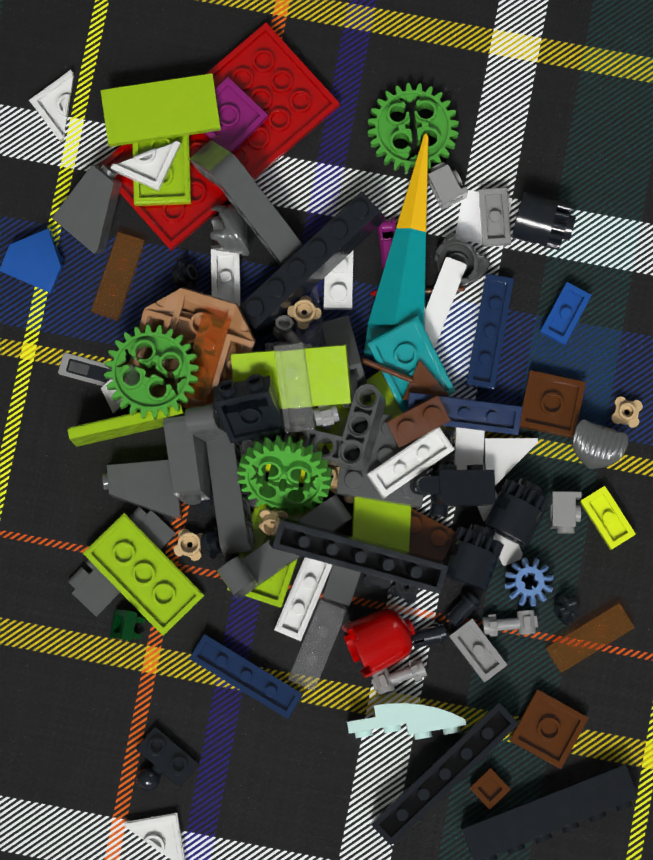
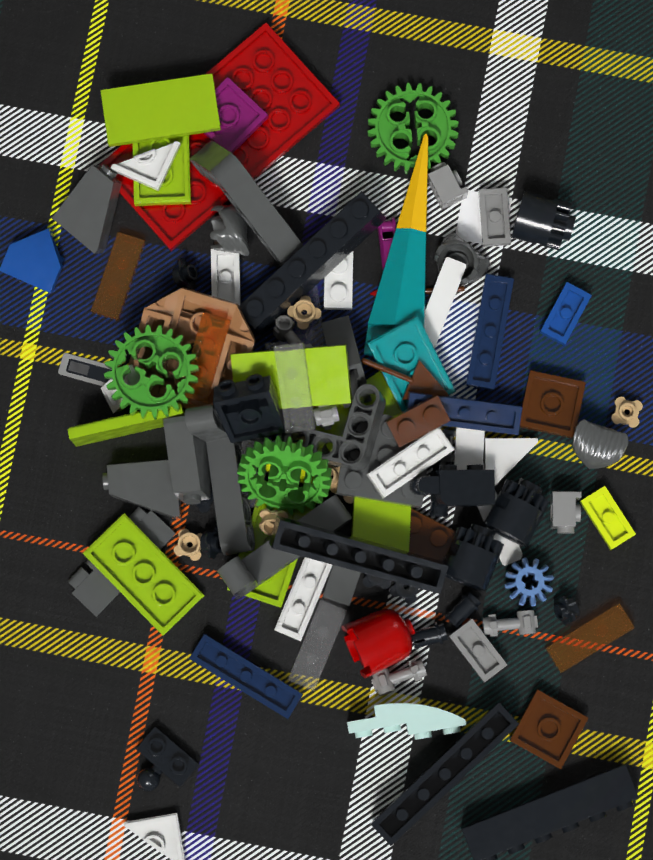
white tile [29,70,74,143] -> none
dark green tile [109,609,145,641] -> none
reddish brown plate [469,768,511,810] -> none

